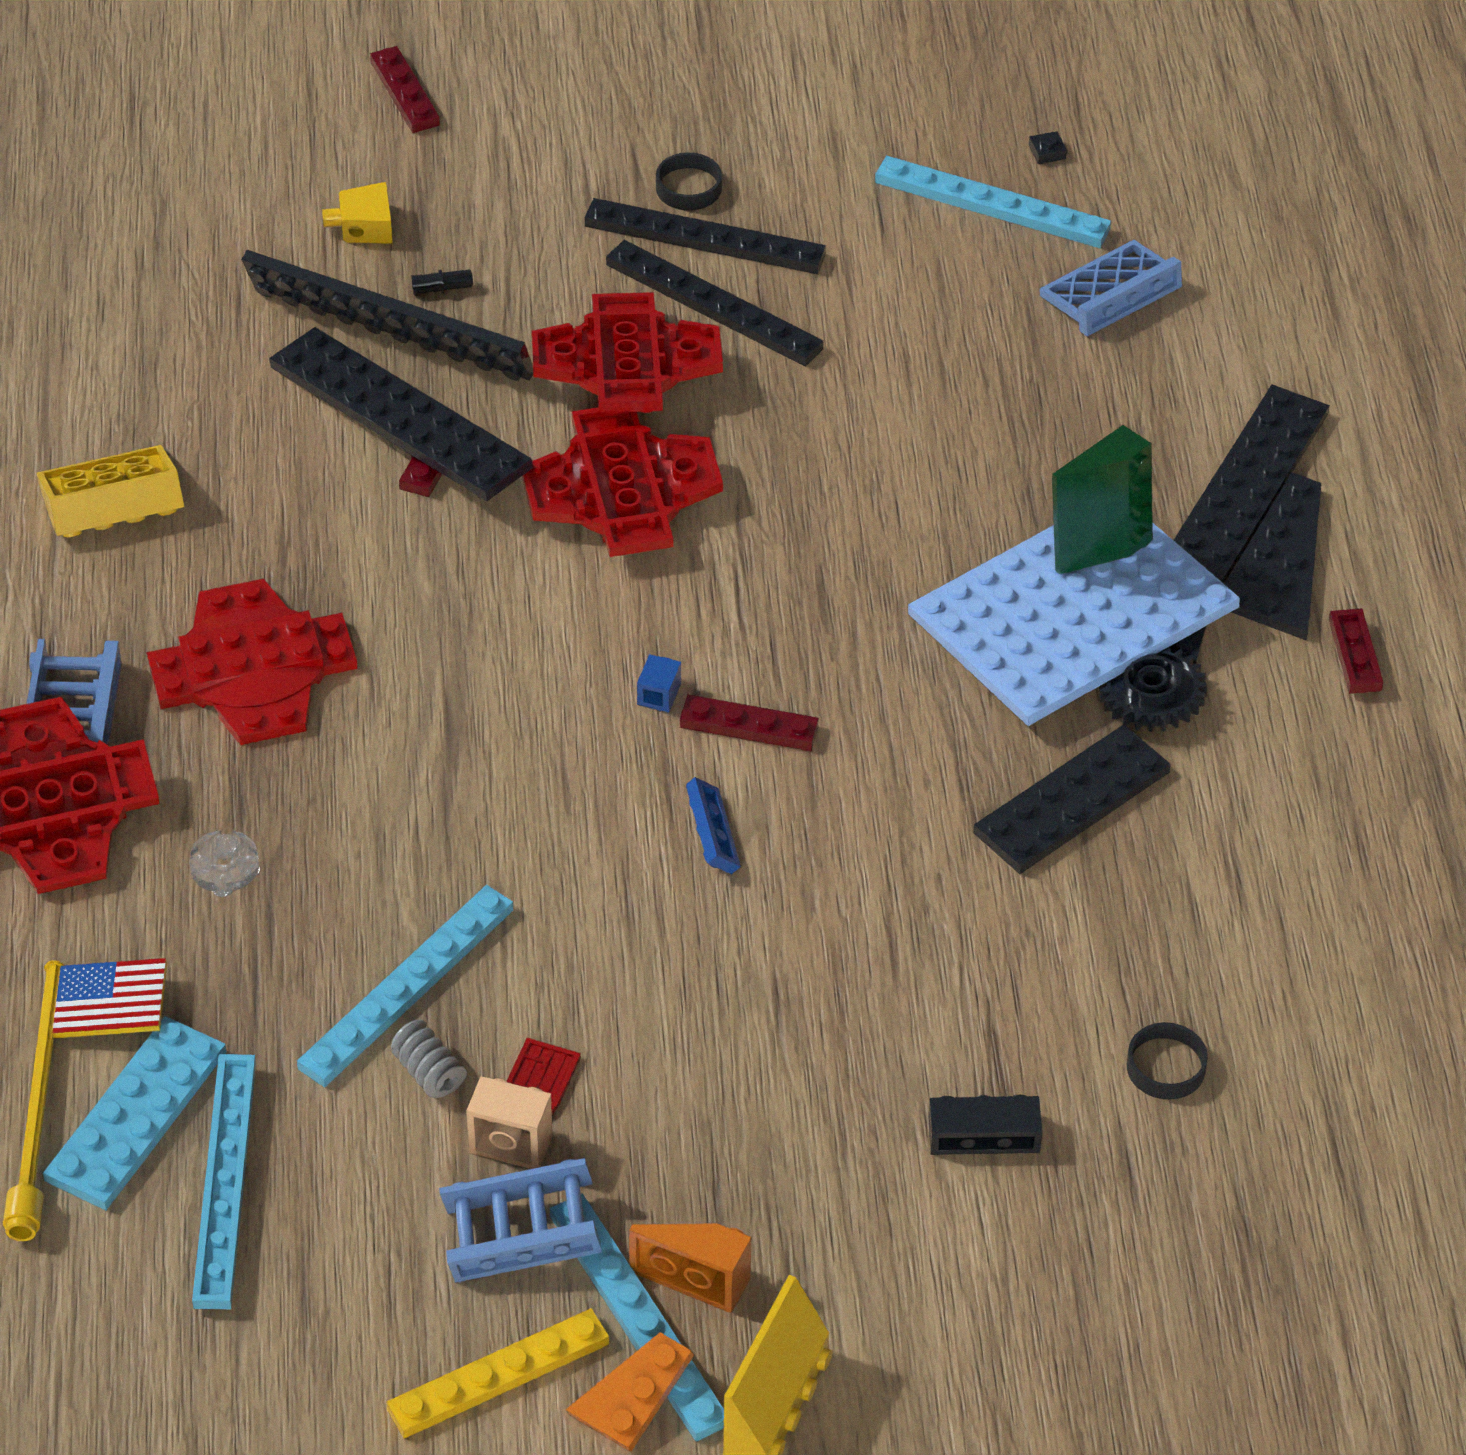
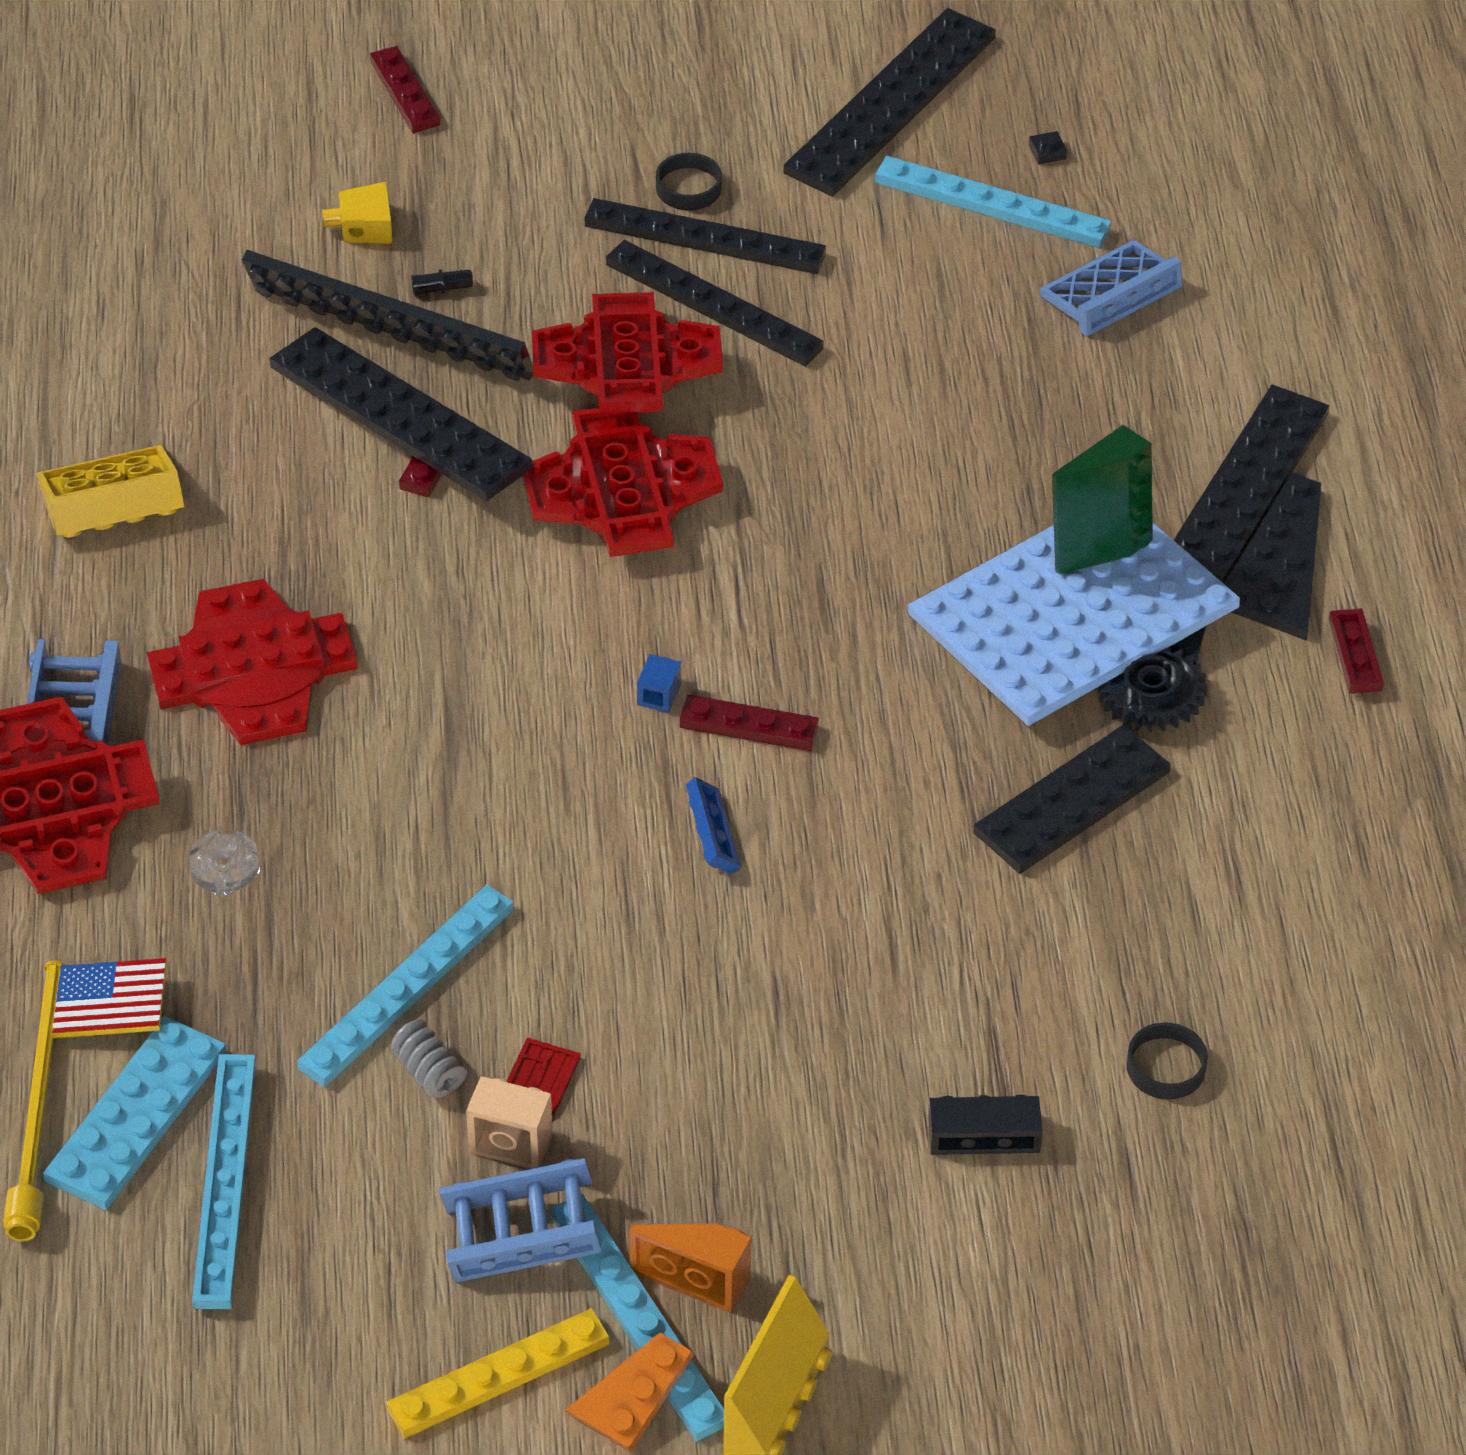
none -> black plate [783,8,996,197]

